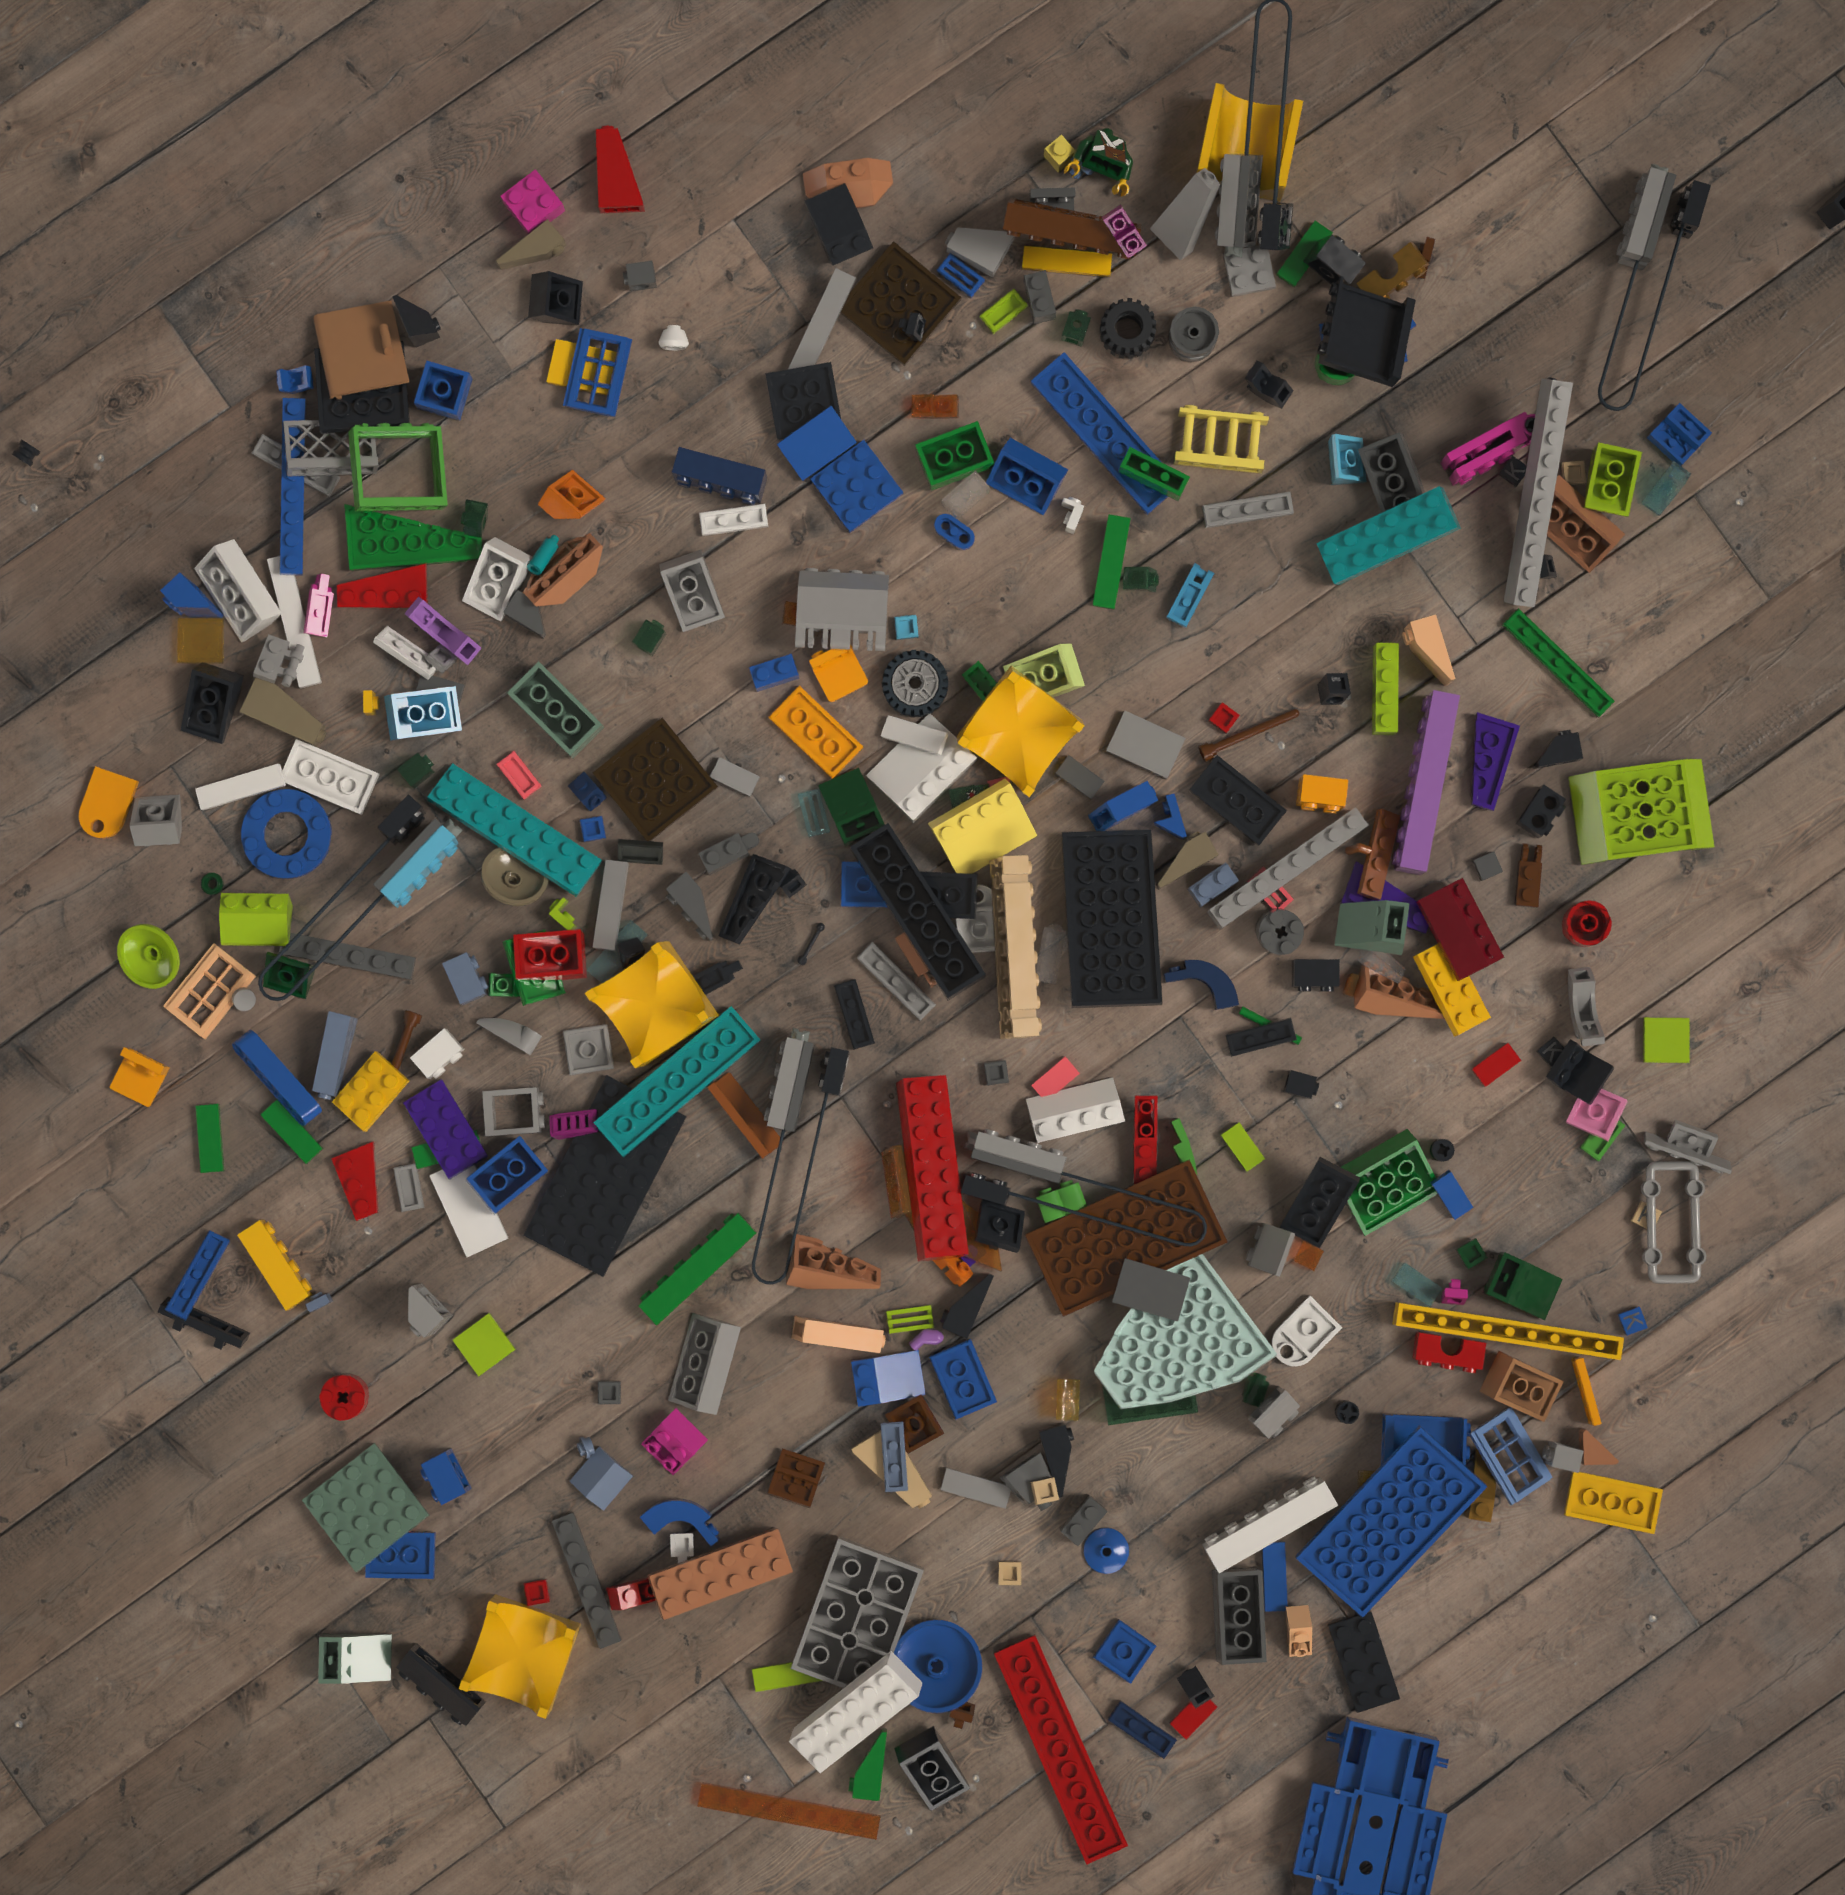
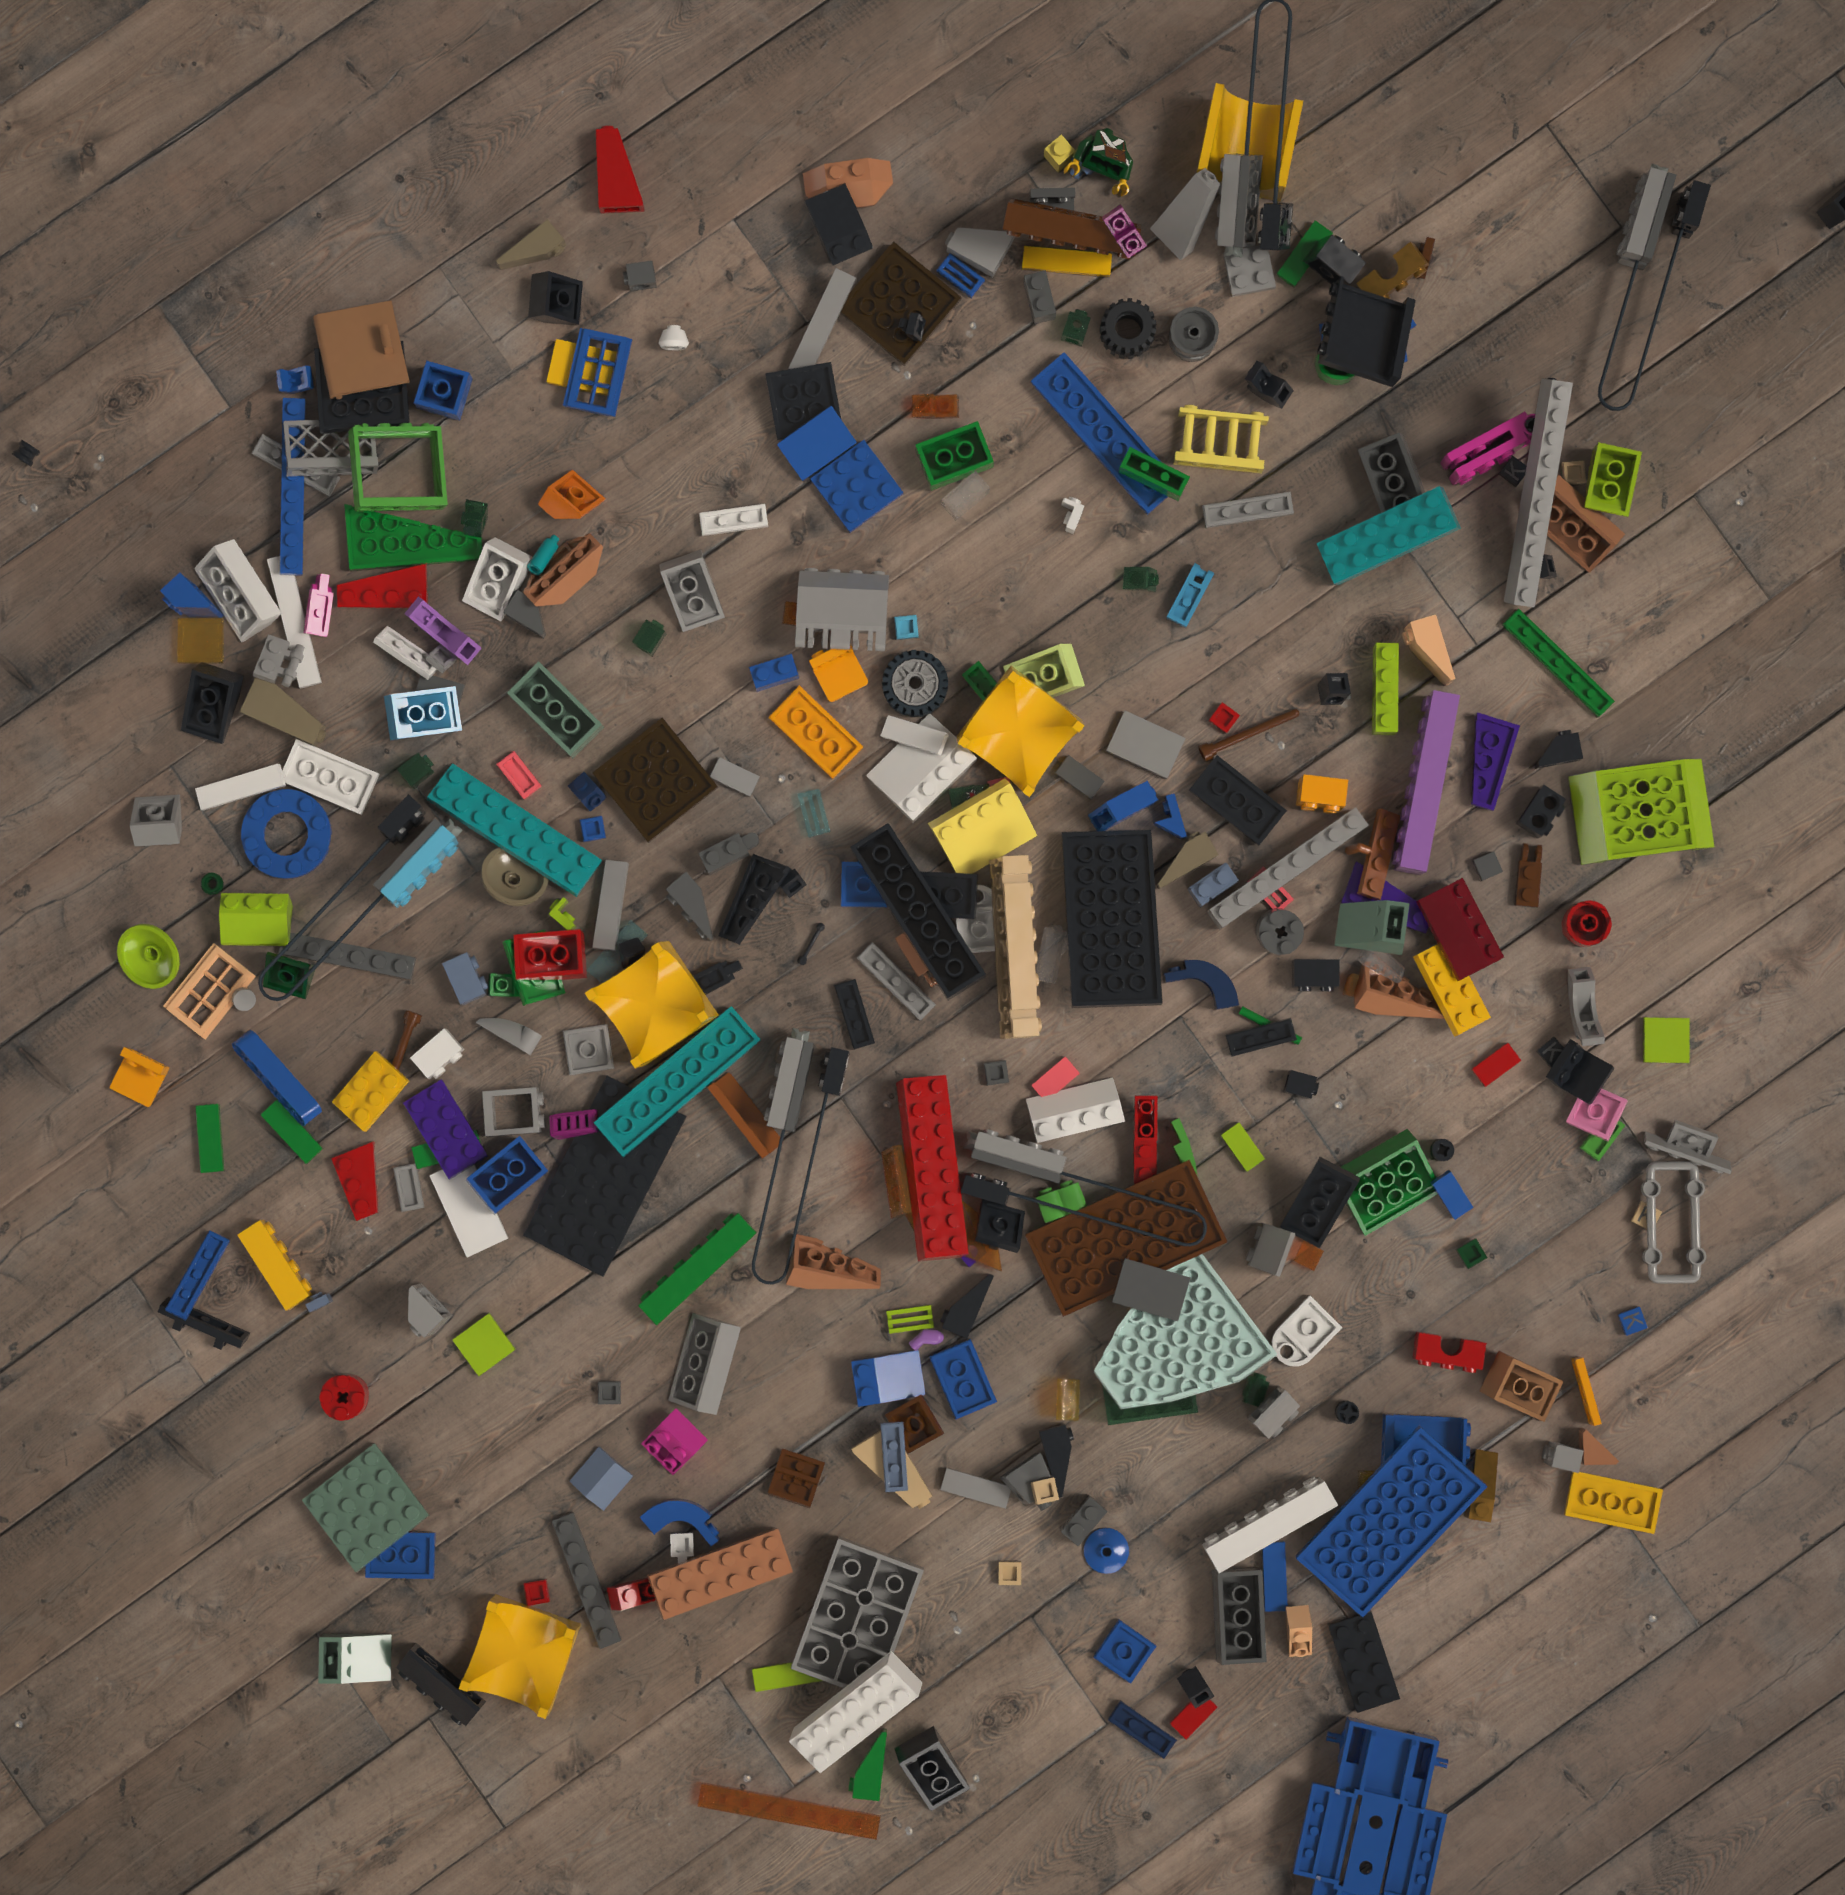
light orange tile [79,766,139,839] -> none
sand blue slope [312,1011,358,1100] -> none
yellow plate [363,690,379,716] -> none
black slope [392,295,441,348] -> none
blue brick [420,1448,472,1505] -> none
dark pink brick [501,169,565,234] -> none
sand blue plate [577,1436,595,1459] -> none
pearl dark grey tile [618,839,663,865] -> none
dark blue brick [672,447,767,505] -> none
light nougat slope [791,1316,886,1353] -> none
dark green slope [818,767,885,847] -> none
blue dish [894,1620,982,1713] -> none
orange hinge [932,1258,974,1287] -> none
blue plate [934,514,975,550] -> none
reddish brown tile [949,1702,975,1729] -> none
lime tile [980,289,1028,334] -> none
blue slope [986,438,1068,515] -> none
red plate [994,1634,1128,1865] -> none
green slope [1092,514,1131,610] -> none
medium azure slope [1328,434,1367,485] -> none
clear light blue tile [1392,1263,1443,1307] -> none
yellow brick [1392,1302,1624,1360] -> none
dark pink tile [1441,1279,1468,1305] -> none
medium blue piece [1469,1407,1553,1505] -> none
dark green slope [1482,1252,1563,1320] -> none
clear light blue slope [1642,461,1691,516] -> none
blue slope [1647,403,1712,468] -> none

